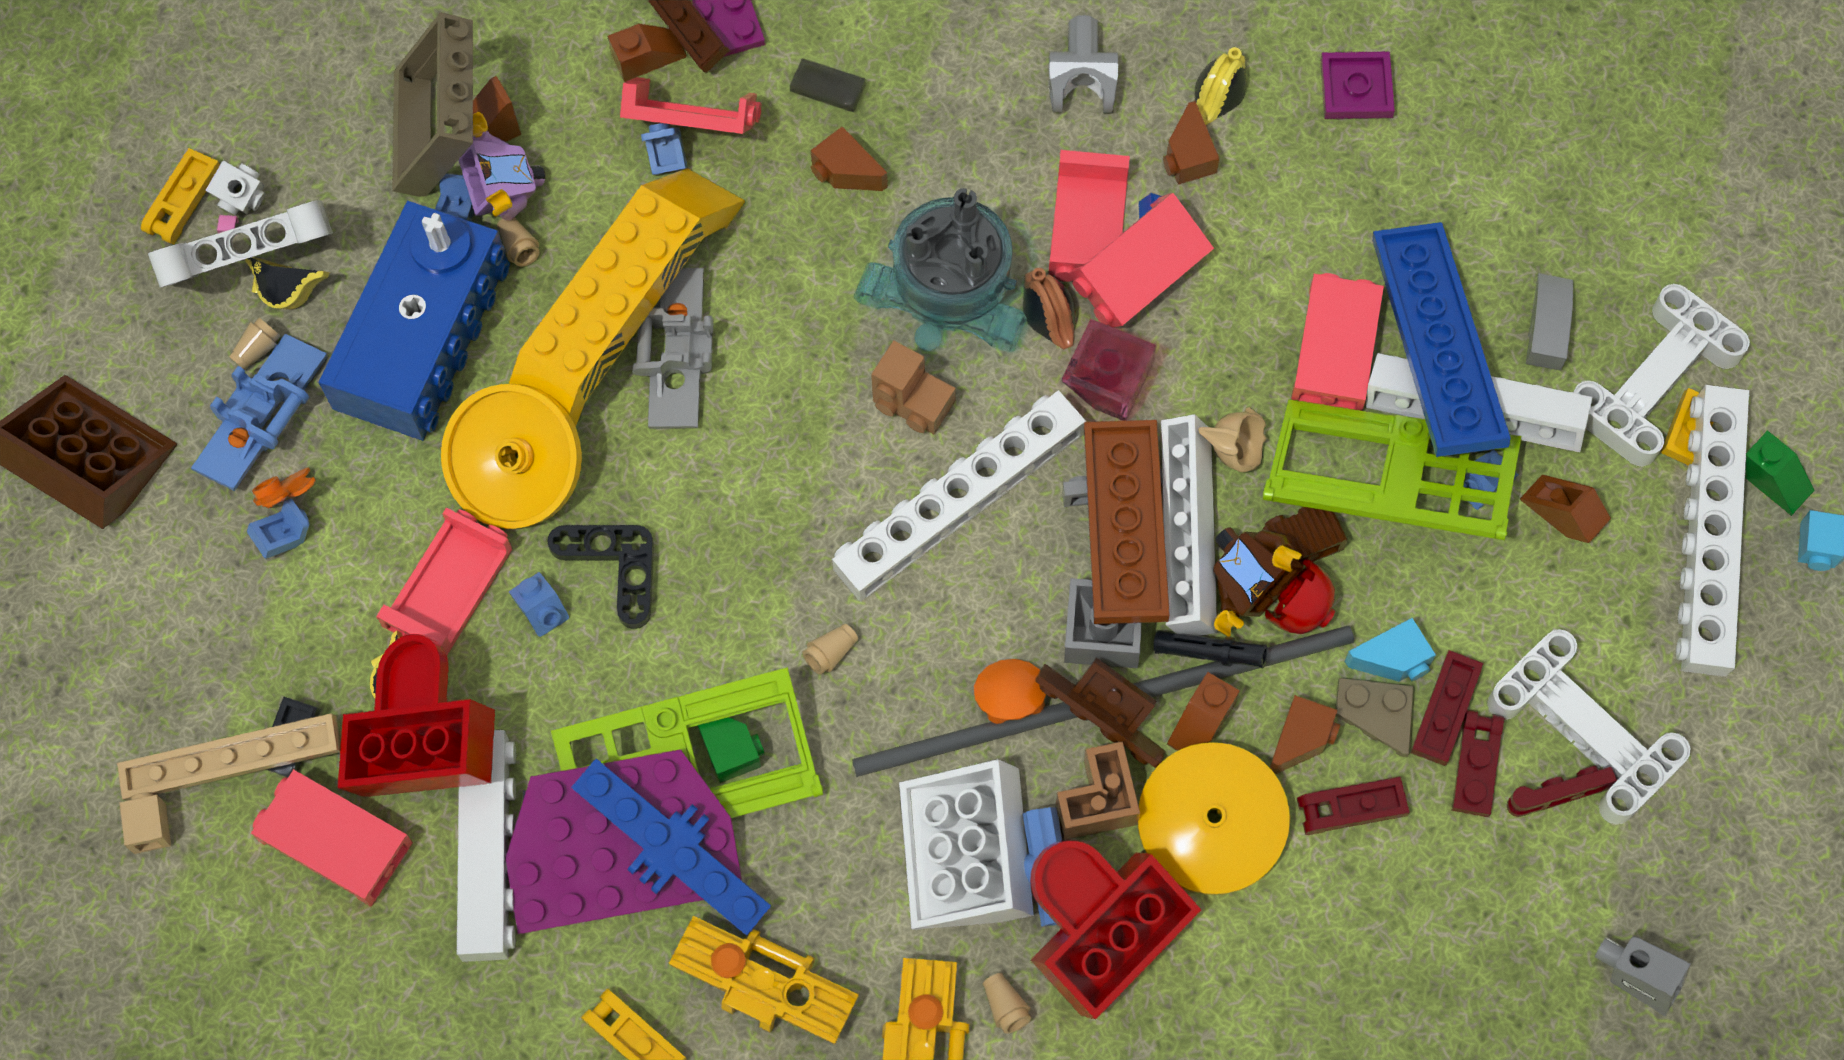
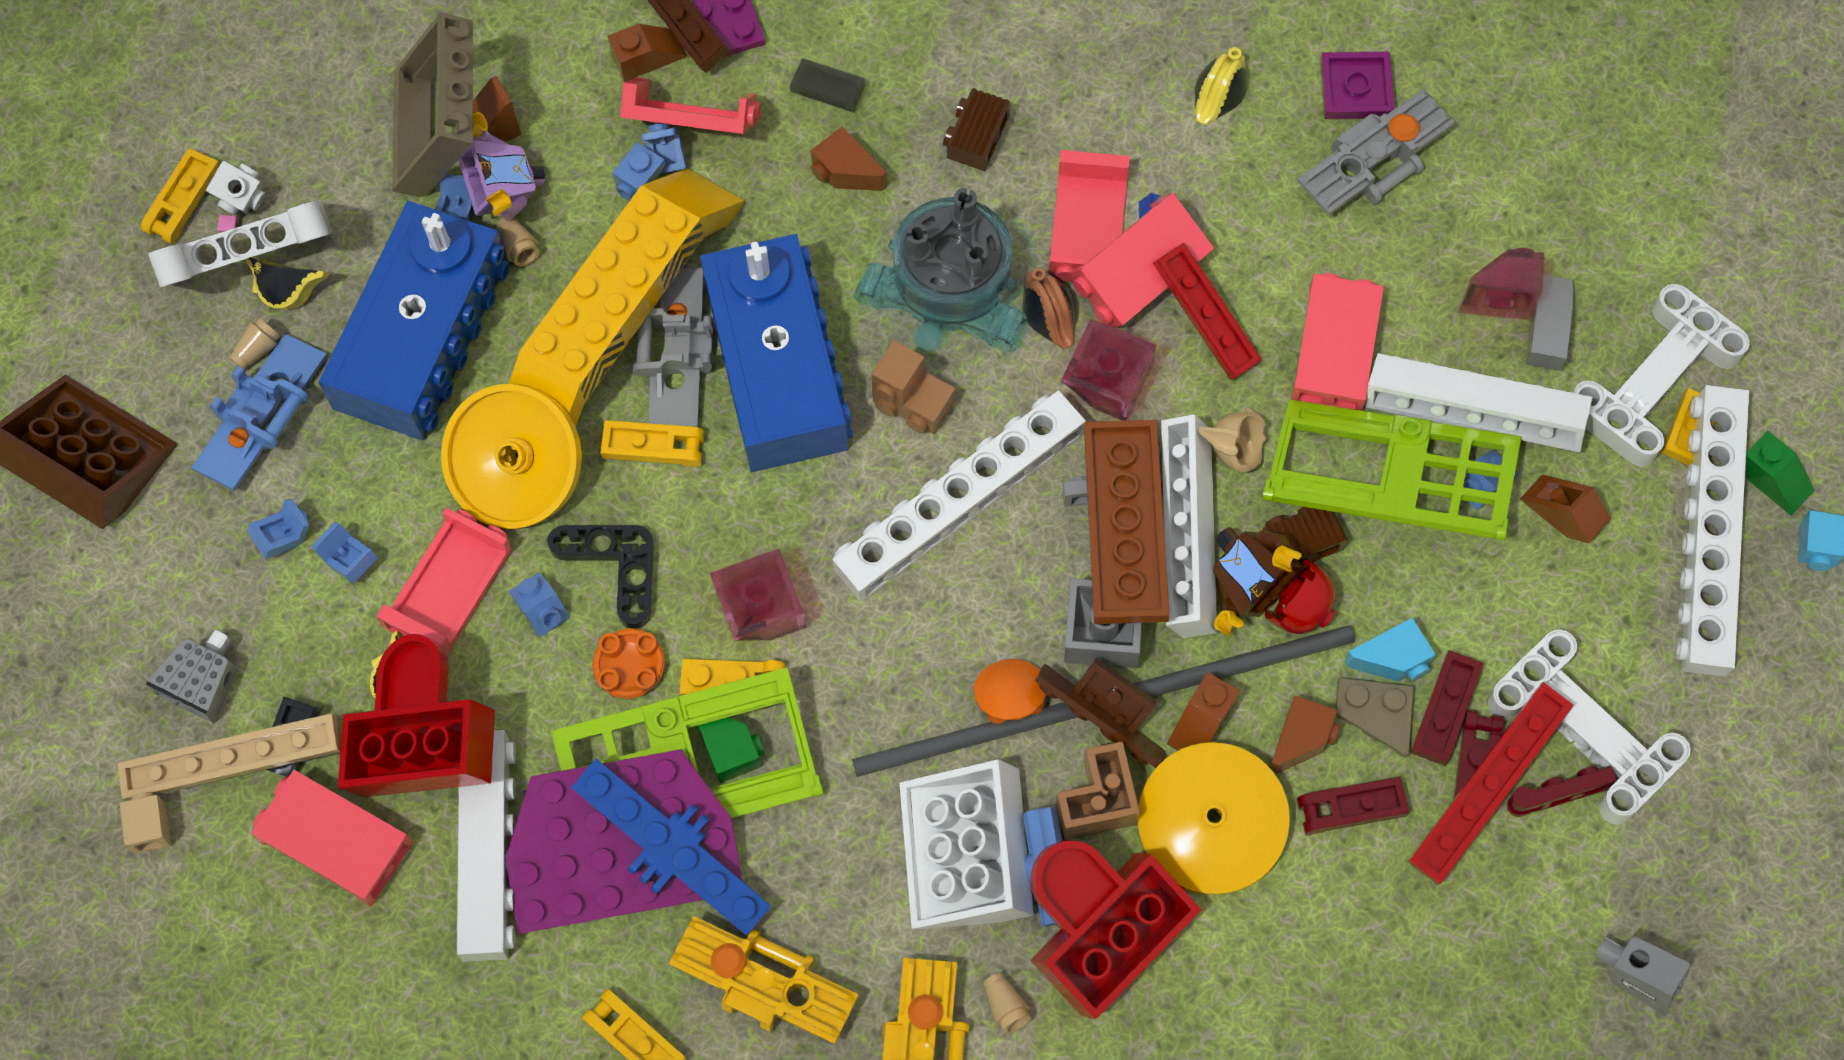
orange plate [252,467,316,508] -> none
tan cone [803,624,858,675] -> none
light grey connector [1049,15,1118,113] -> none
black pin [1154,630,1268,668] -> none
dark orange slope [1163,101,1220,185] -> none
blue plate [1372,222,1511,457] -> none
none -> light grey torso [146,630,237,724]
none -> medium blue bracket [312,522,378,584]
none -> orange dish [592,628,665,699]
none -> yellow plate [600,420,705,467]
none -> medium blue bracket [612,142,666,201]
none -> yellow plate [679,659,785,696]
none -> blue piece [700,234,853,473]
none -> clear pink slope [710,549,806,641]
none -> reddish brown brick [943,88,1010,171]
none -> red tile [1153,242,1262,380]
none -> light grey piece [1297,89,1455,216]
none -> red plate [1407,682,1574,885]
none -> clear pink slope [1459,248,1544,320]

